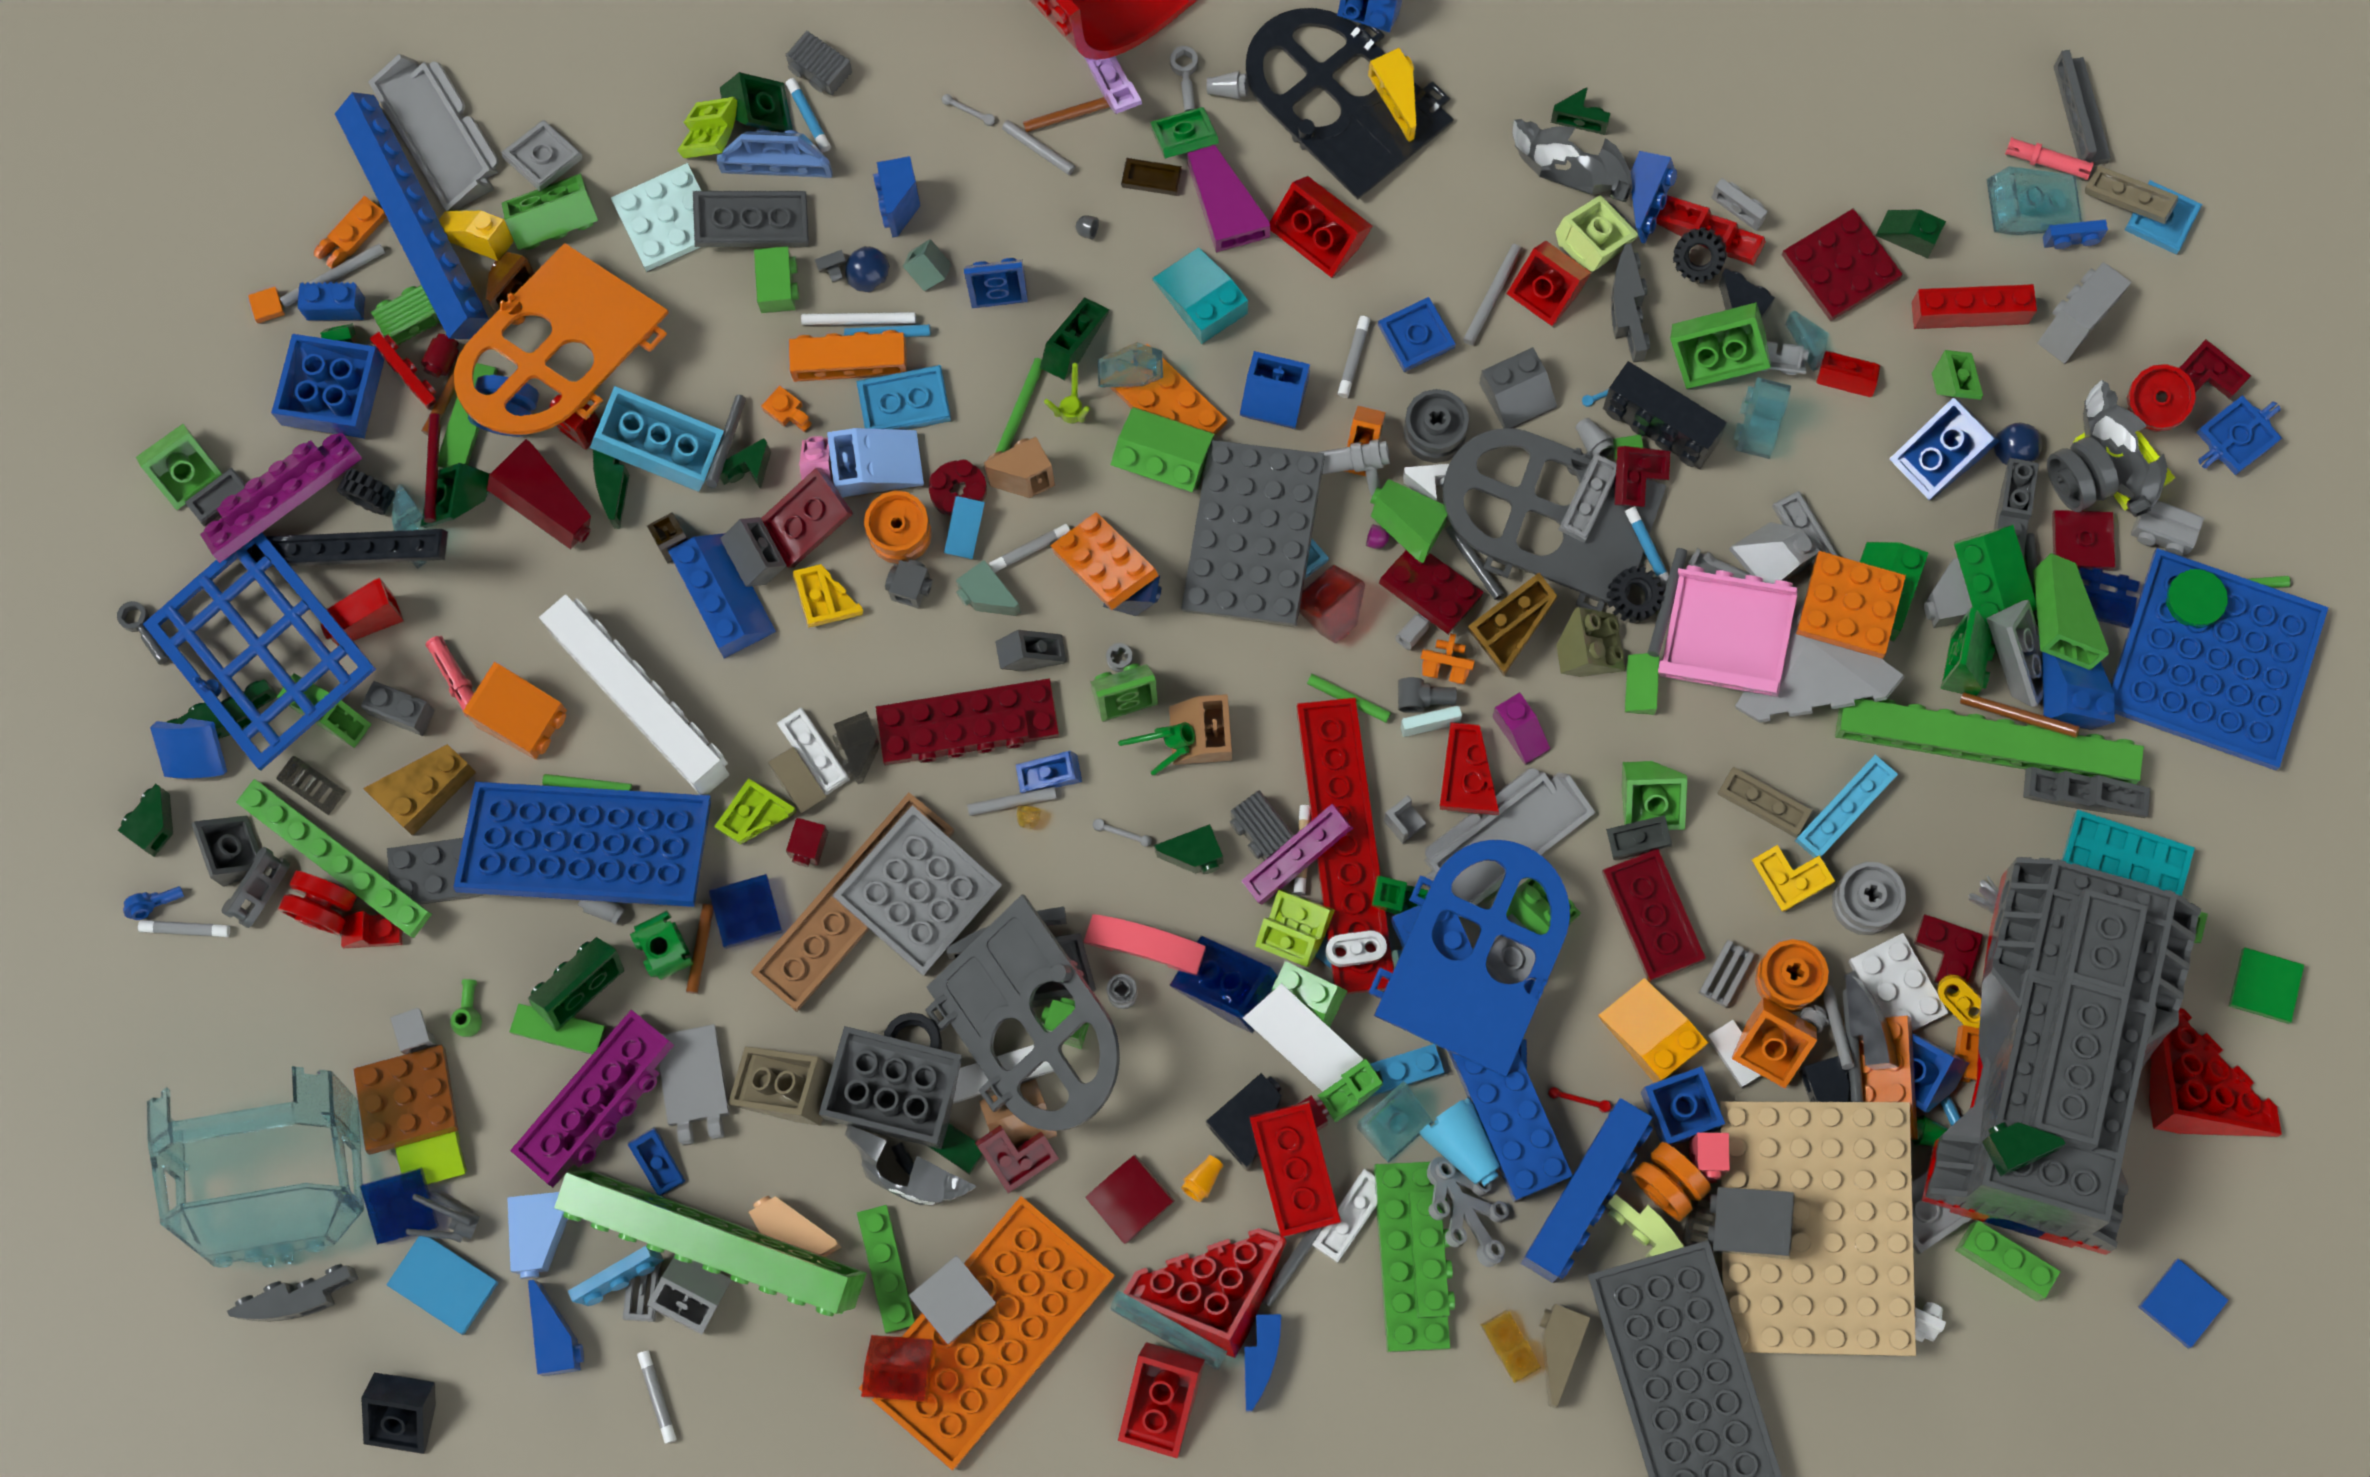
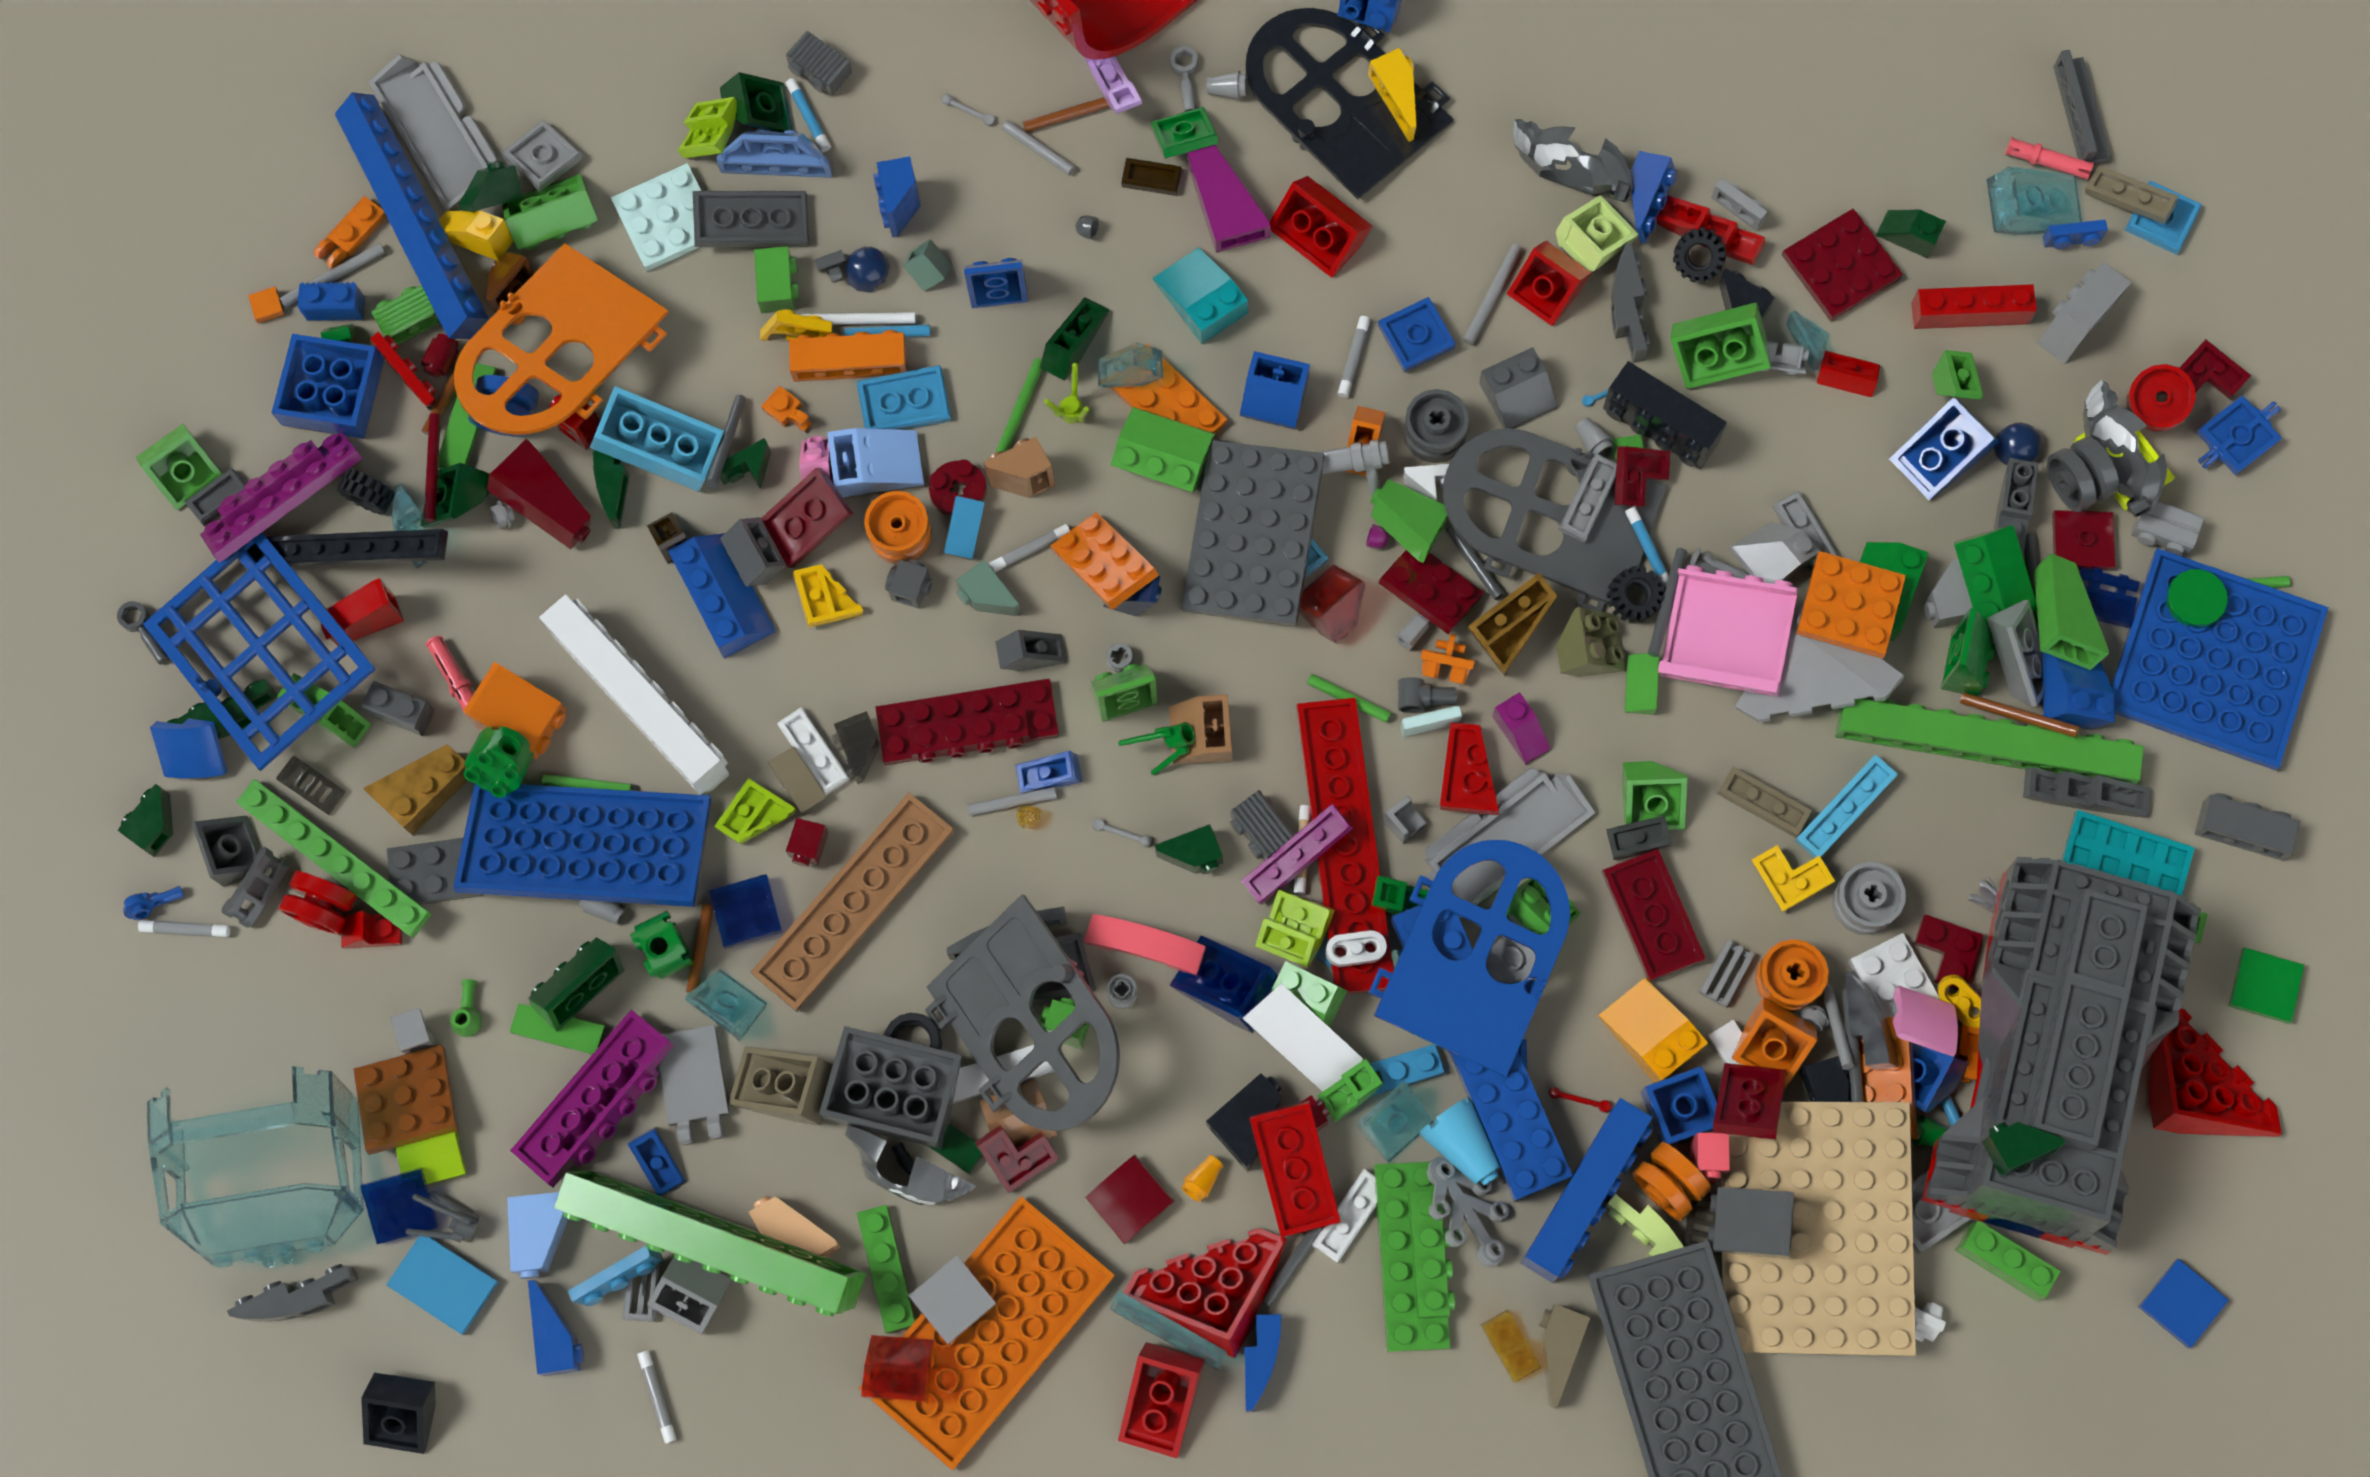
light grey plate [832,805,1002,976] -> none
dark green slope [1550,87,1611,135] -> none
clear light blue brick [1733,377,1791,459] -> none
none -> dark green slope [459,160,523,212]
none -> green brick [464,726,534,798]
none -> light grey plate [490,501,514,529]
none -> clear light blue slope [685,969,767,1042]
none -> yellow wing [760,309,832,341]
none -> dark red plate [1713,1063,1786,1140]
none -> bright pink slope [1893,985,1958,1057]
none -> dark grey brick [2194,793,2300,861]

